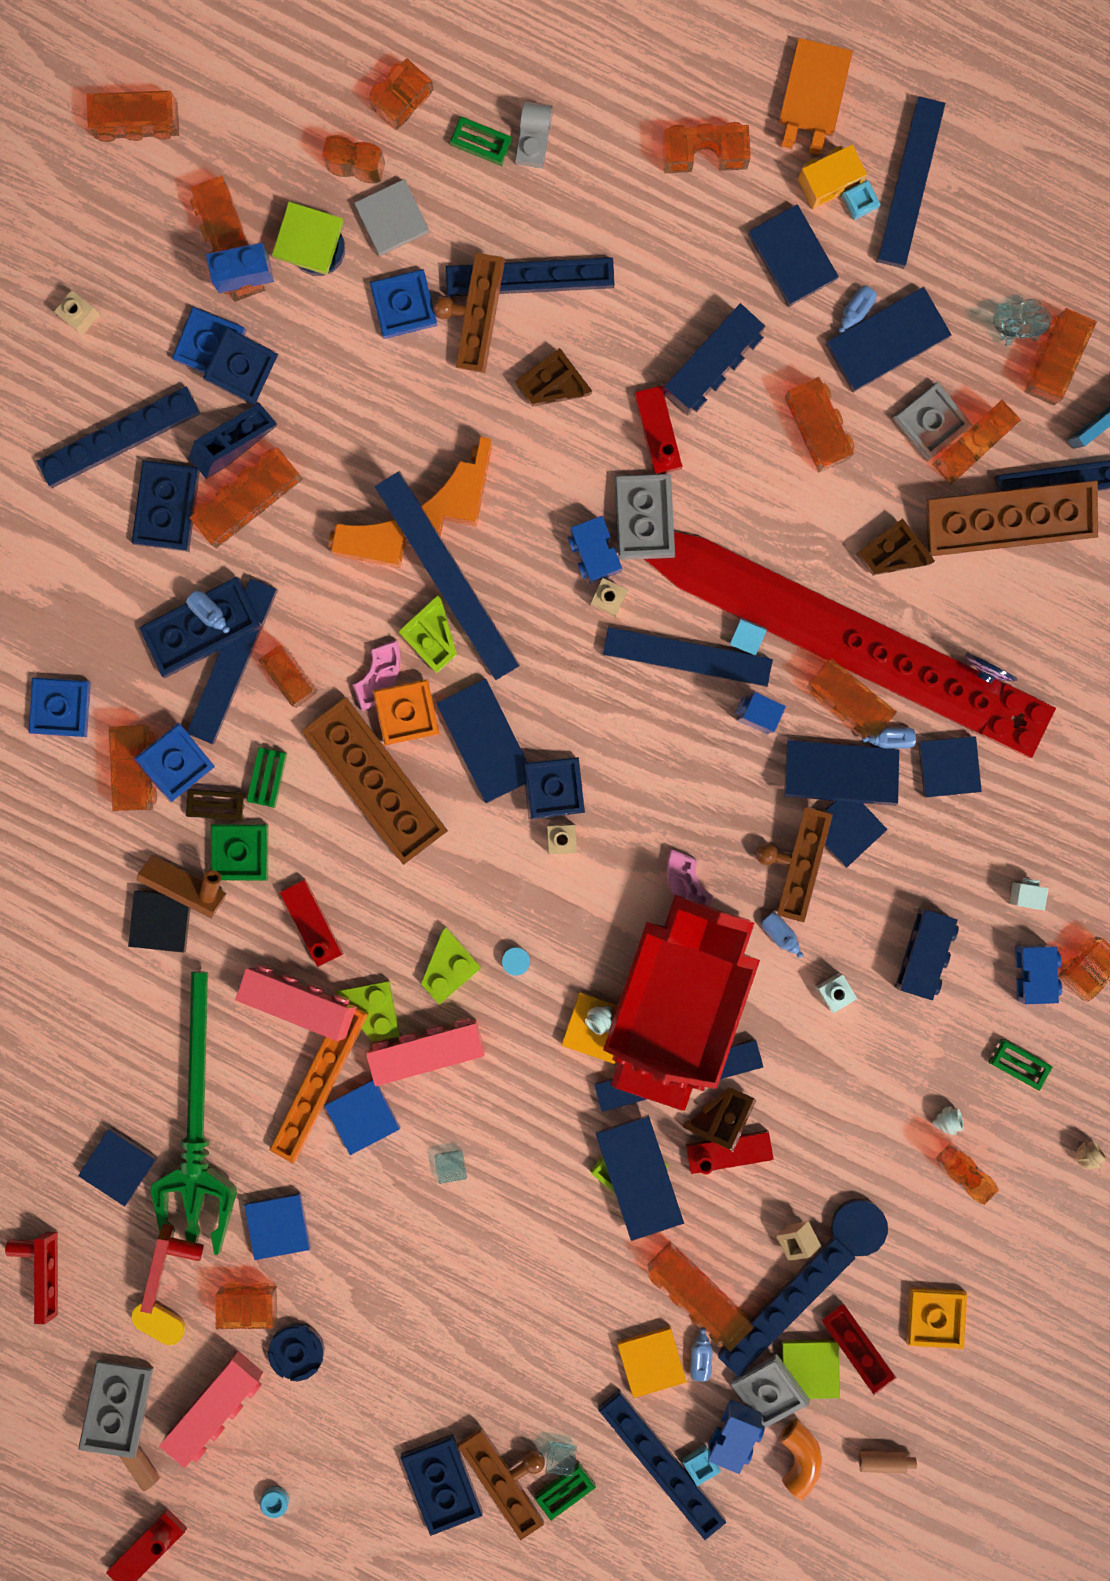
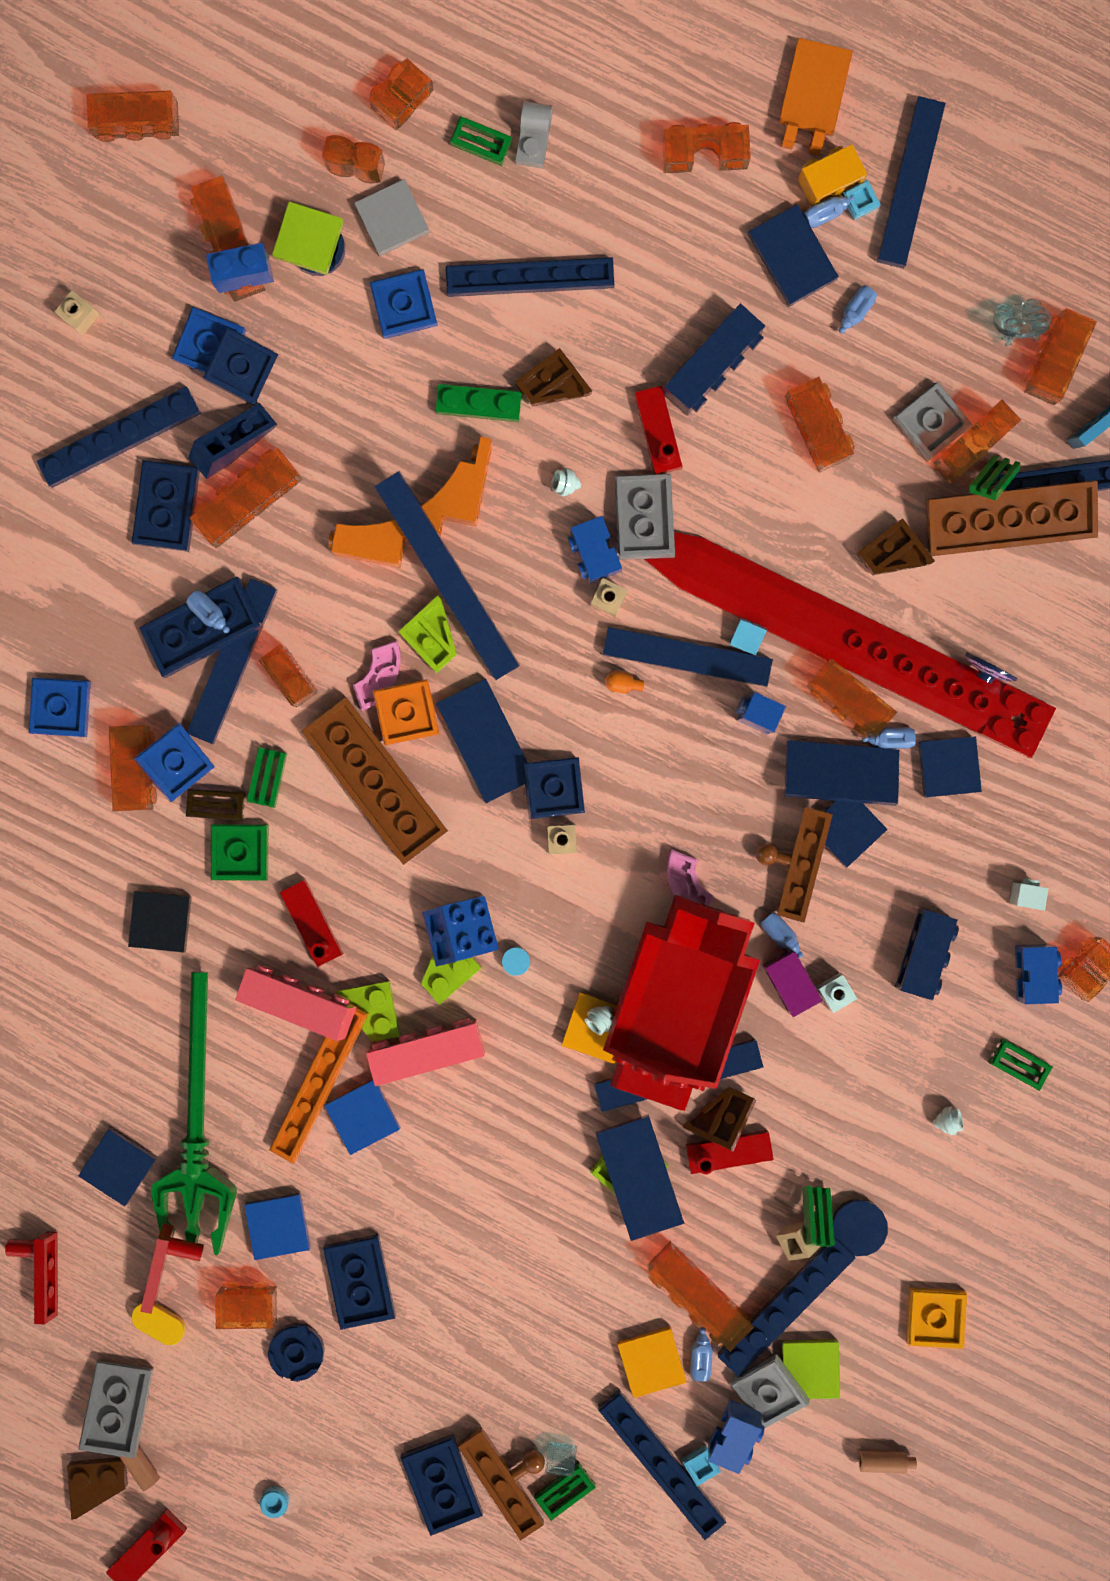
dark orange piece [137,855,226,919] -> none
coral brick [159,1351,263,1468] -> none
dark orange plate [433,253,505,373] -> none
clear light blue tile [434,1149,467,1184] -> none
orange cylinder [779,1418,823,1501] -> none
red piece [821,1304,897,1395] -> none
dark blue tile [826,287,952,393] -> none
clear orange brick [936,1143,999,1205] -> none
tan plate [1076,1140,1107,1170] -> none
none -> reddish brown wing [67,1457,128,1520]
none -> dark blue tile [323,1234,396,1330]
none -> blue bracket [422,896,498,967]
none -> green plate [435,384,522,422]
none -> light aqua plate [552,468,582,497]
none -> orange cylinder [605,670,644,694]
none -> magenta panel [762,951,822,1017]
none -> green tile [802,1186,835,1247]
none -> medium blue piece [804,195,855,228]
none -> green tile [969,454,1021,501]

